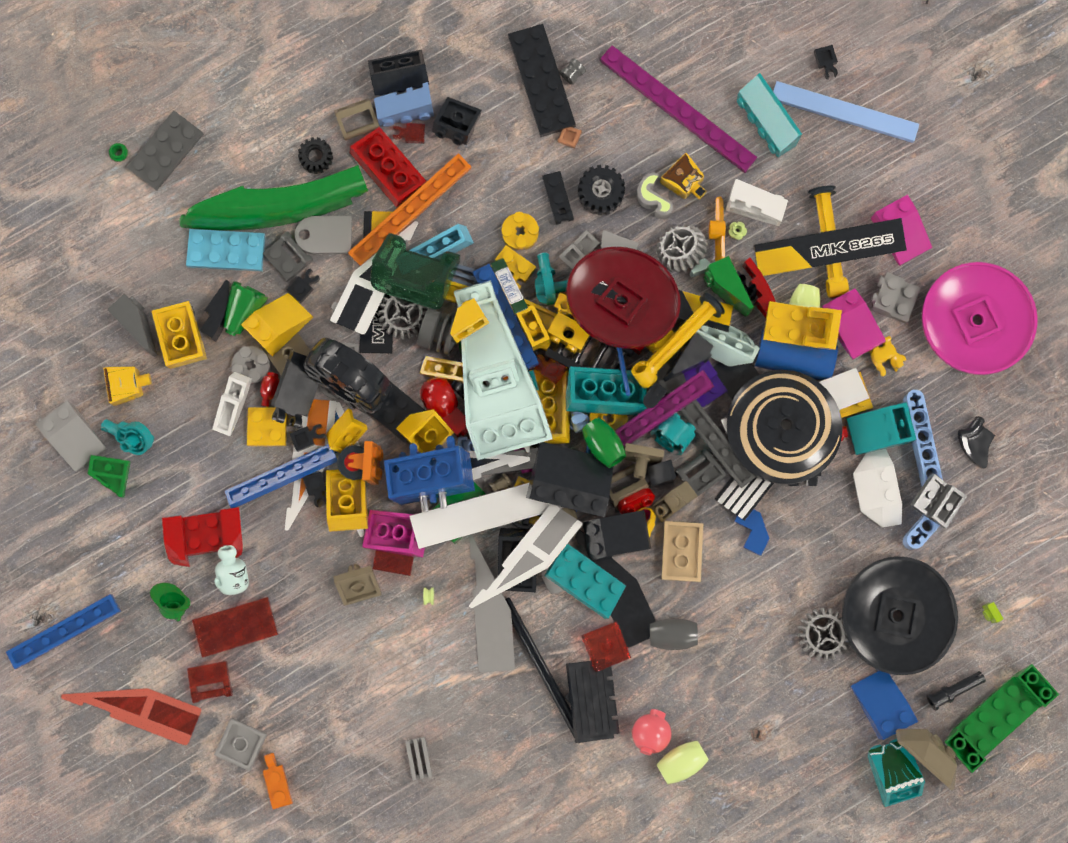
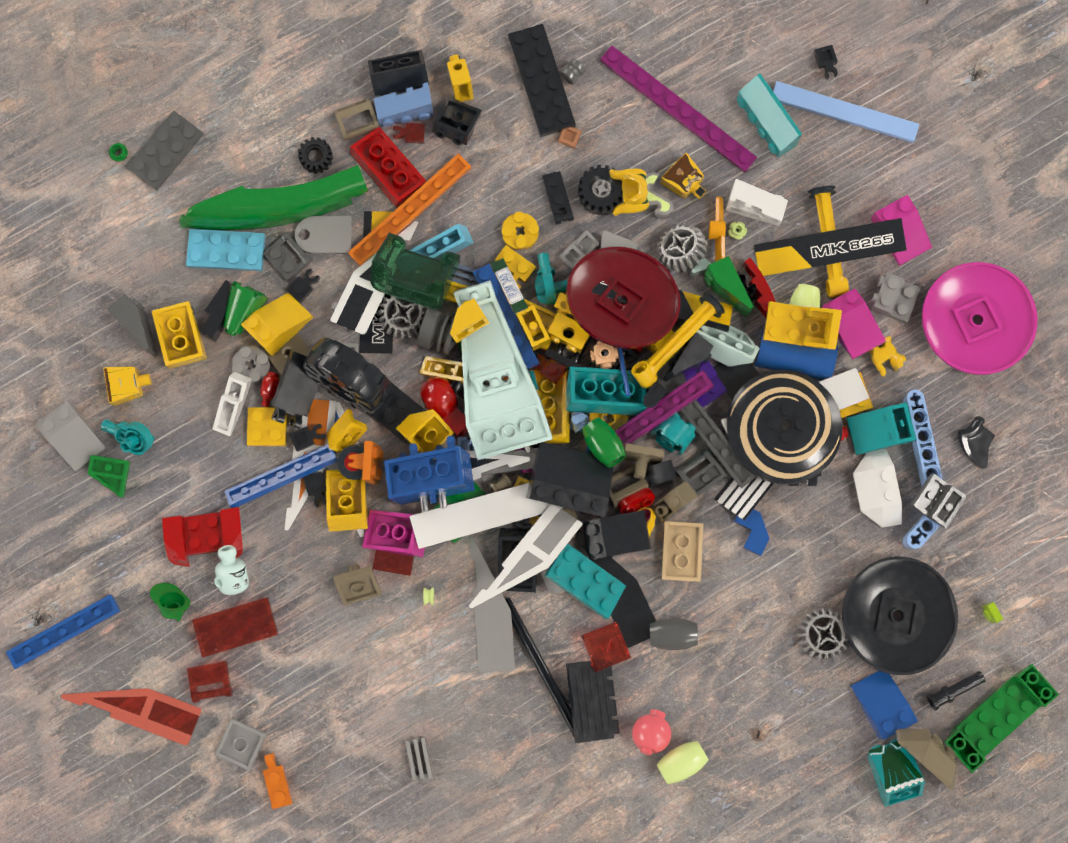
none -> yellow torso [447,54,474,102]
none -> light nougat brick [590,341,619,369]
none -> yellow hair [609,168,649,216]

